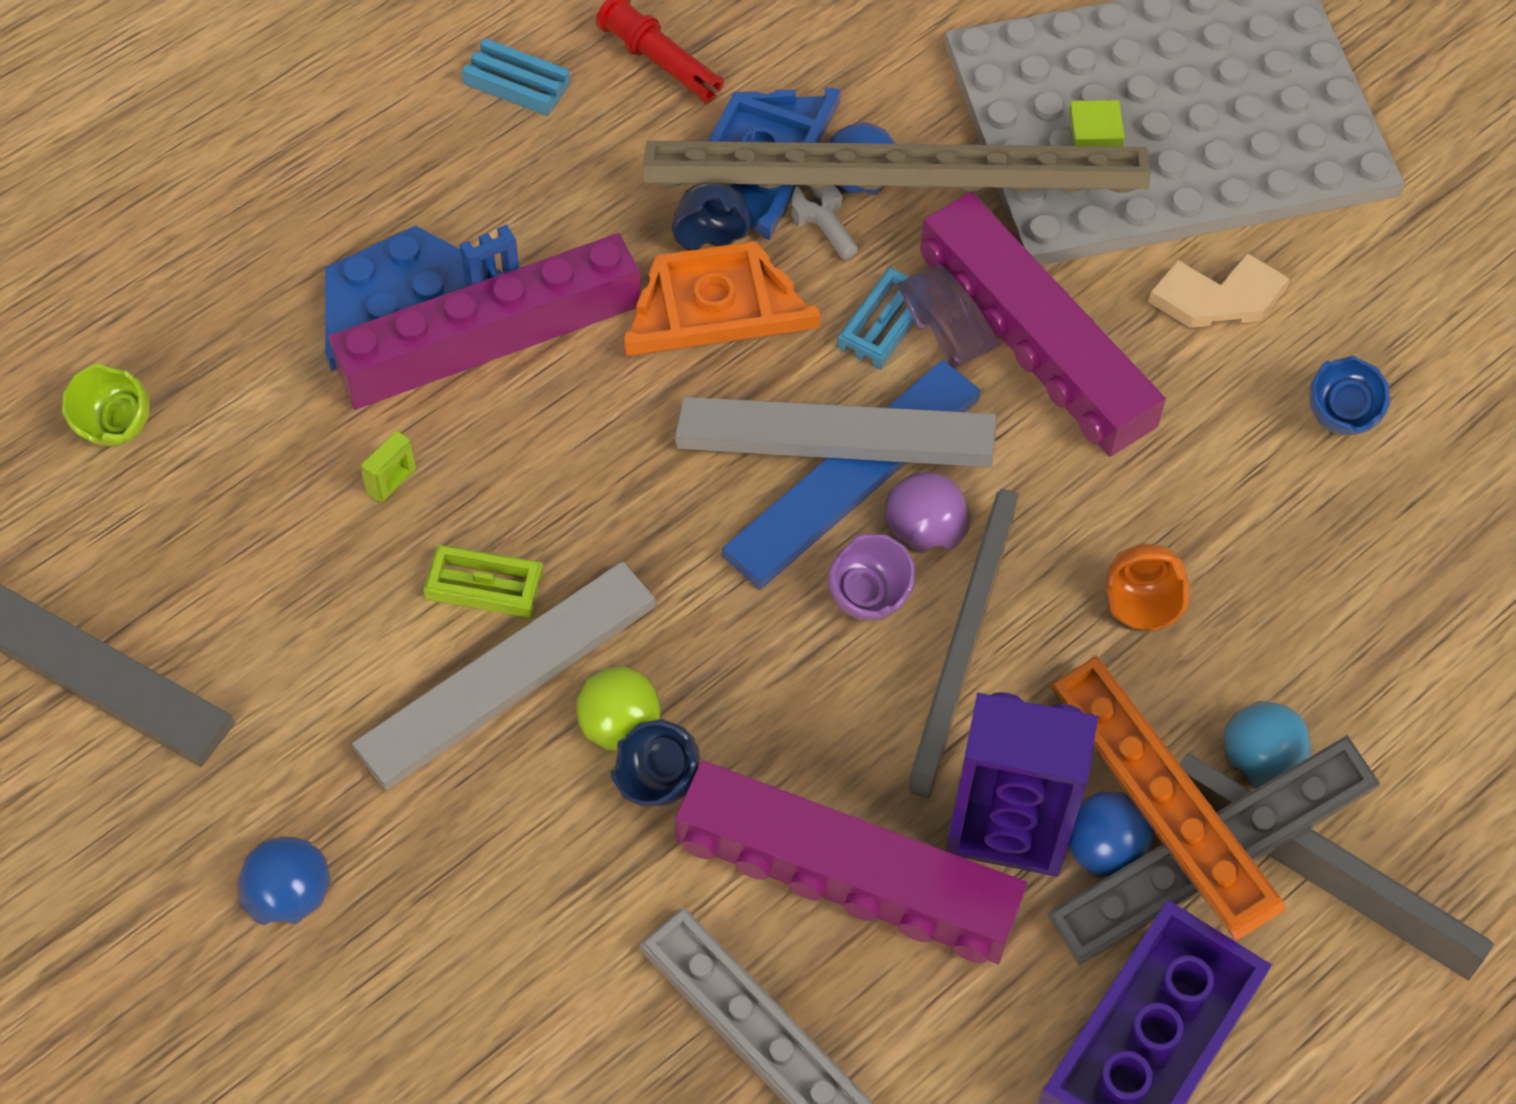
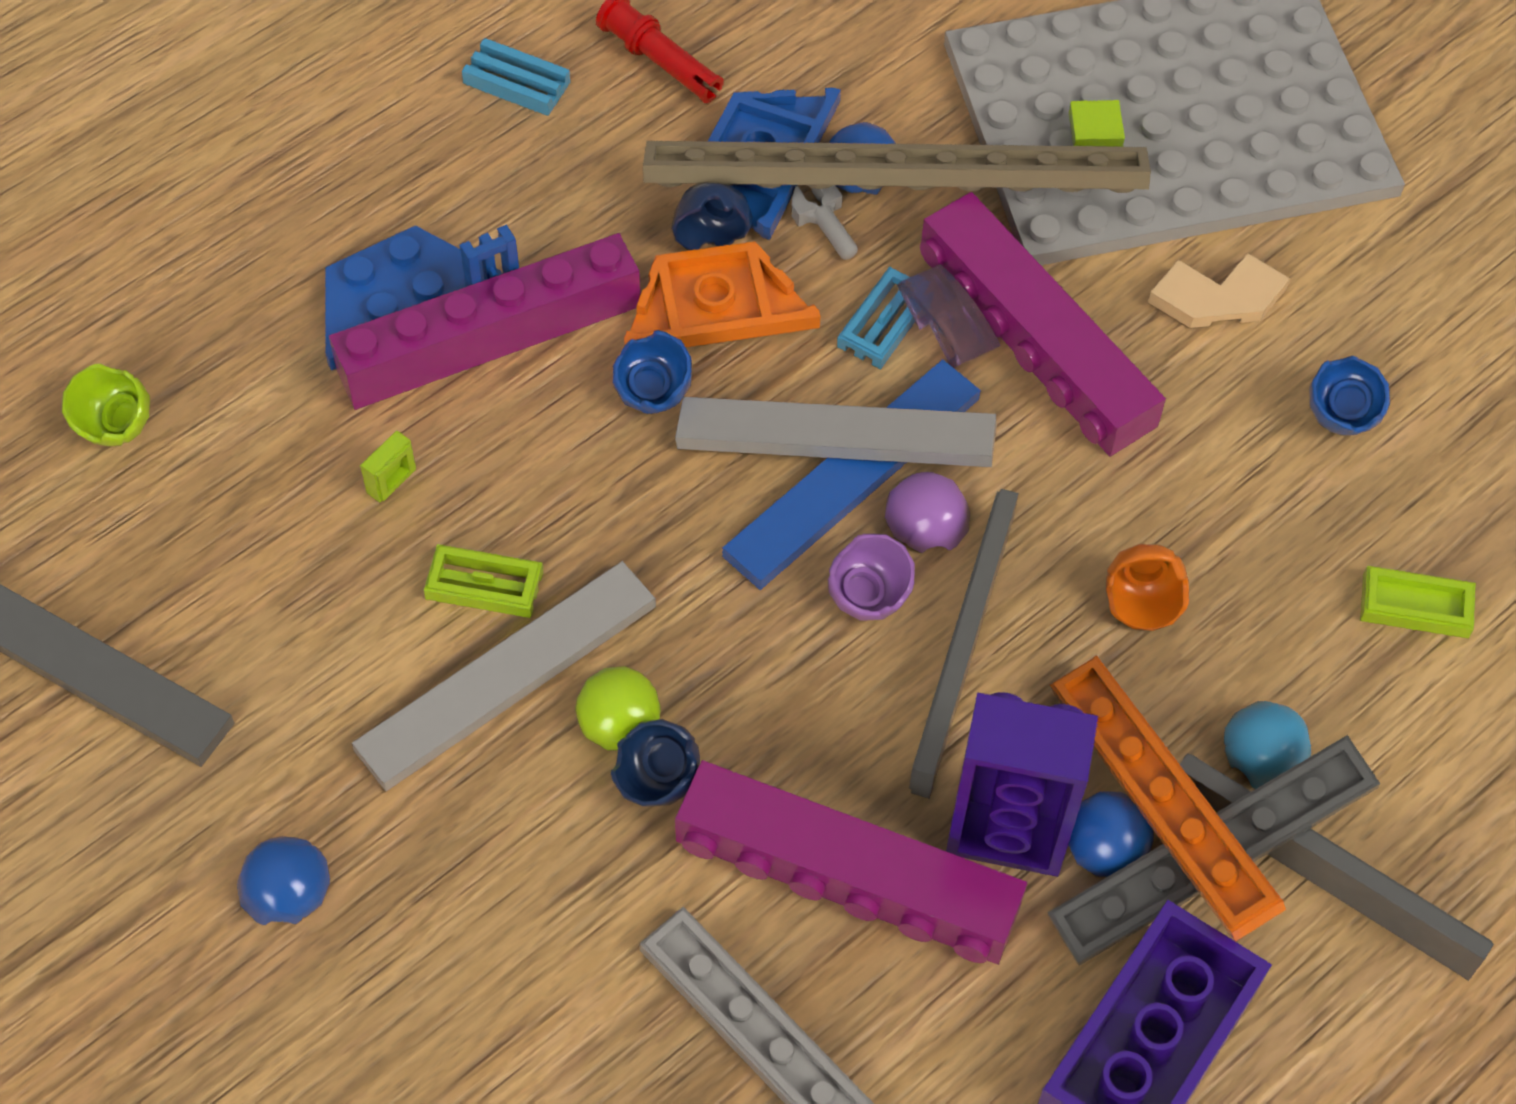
none -> blue hair [613,330,692,414]
none -> lime tile [1360,566,1476,639]

